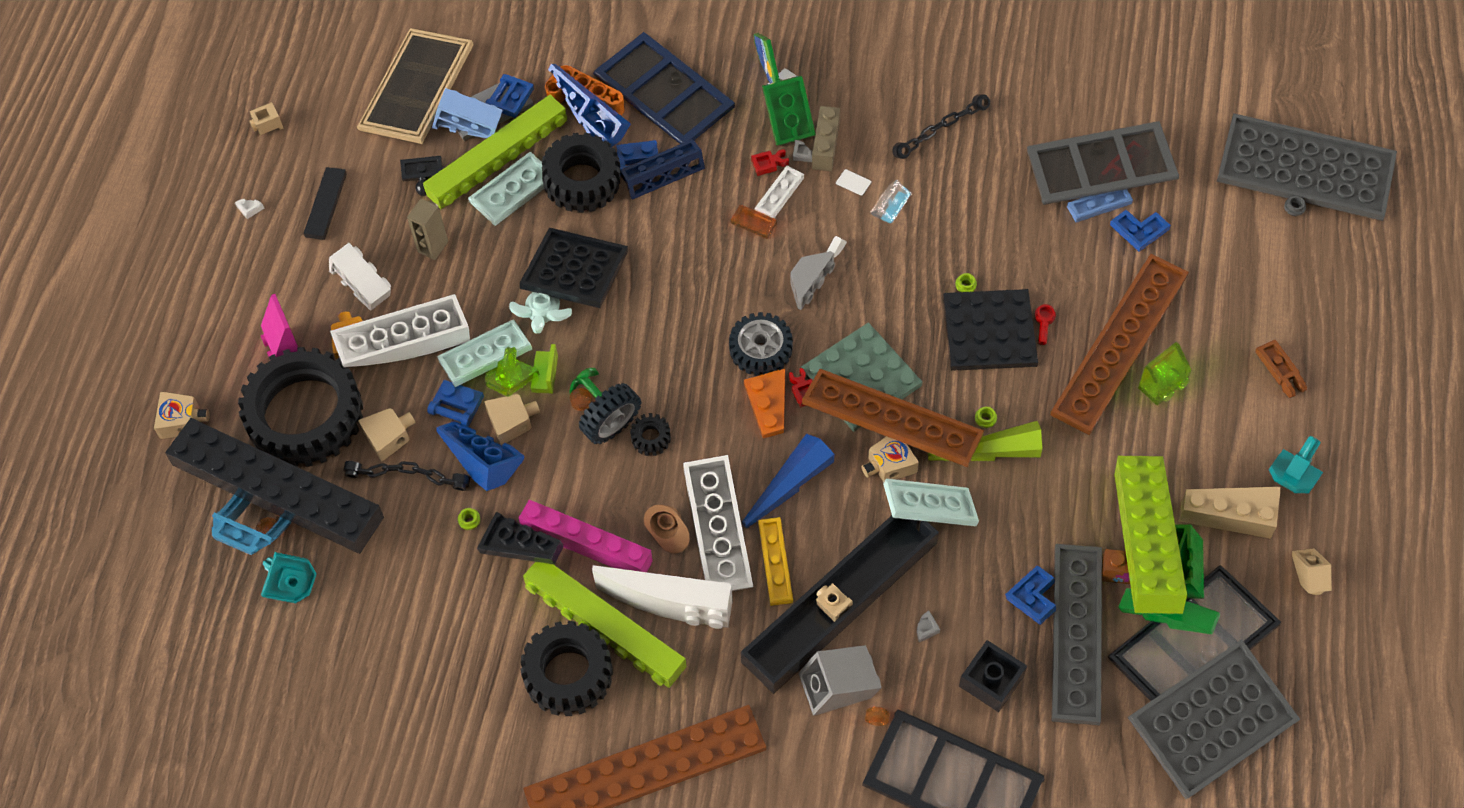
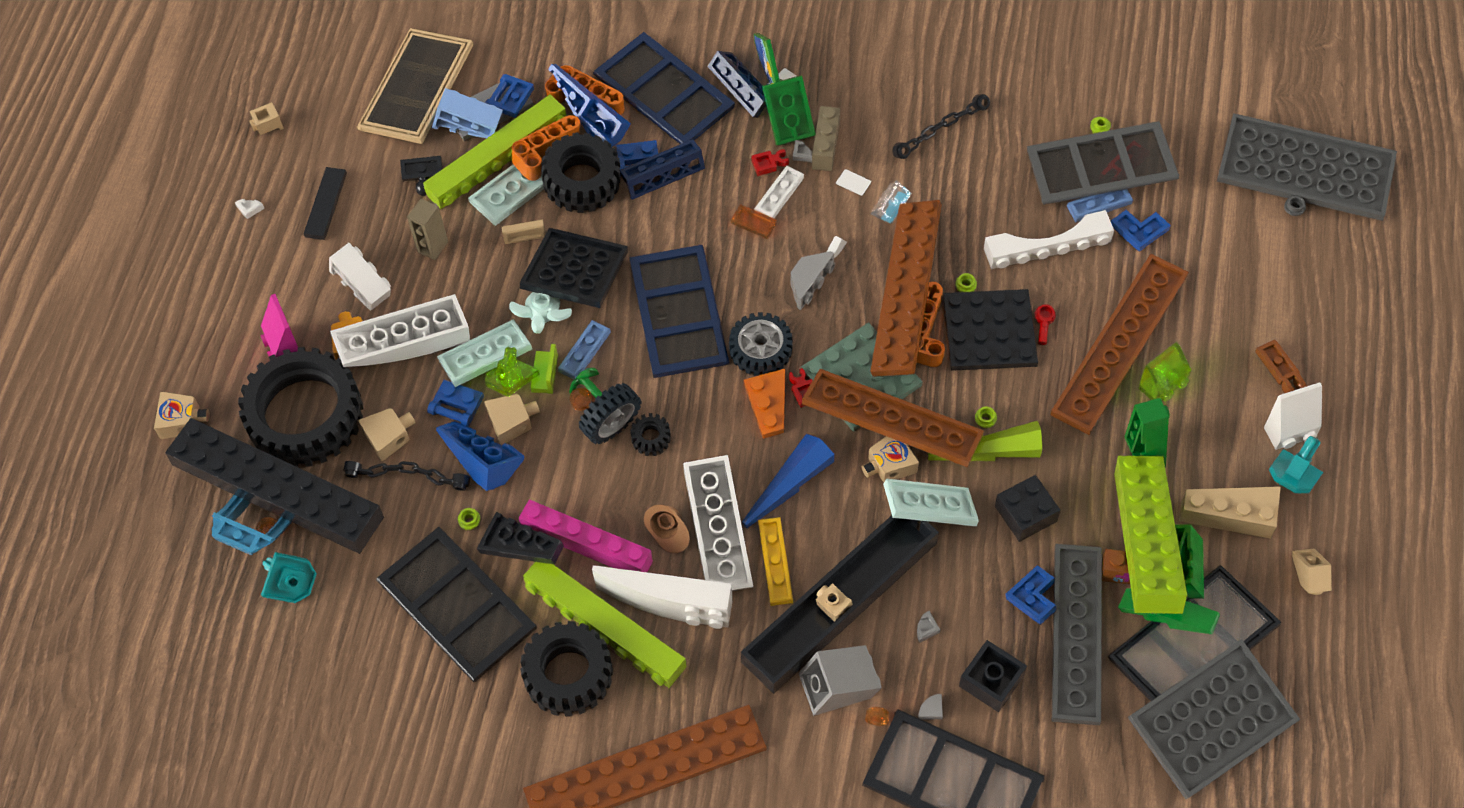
none -> door [376,527,537,682]
none -> tan tile [502,219,545,244]
none -> orange beam [512,115,580,181]
none -> medium blue tile [558,320,611,379]
none -> door [629,245,730,378]
none -> fence [707,51,767,118]
none -> dark orange plate [870,200,942,377]
none -> orange beam [917,282,945,367]
none -> light grey tile [918,694,943,720]
none -> white arch [984,210,1114,269]
none -> black brick [995,474,1061,542]
none -> lime plate [1090,117,1111,134]
none -> green wedge [1124,398,1170,468]
none -> white slope [1264,382,1322,450]

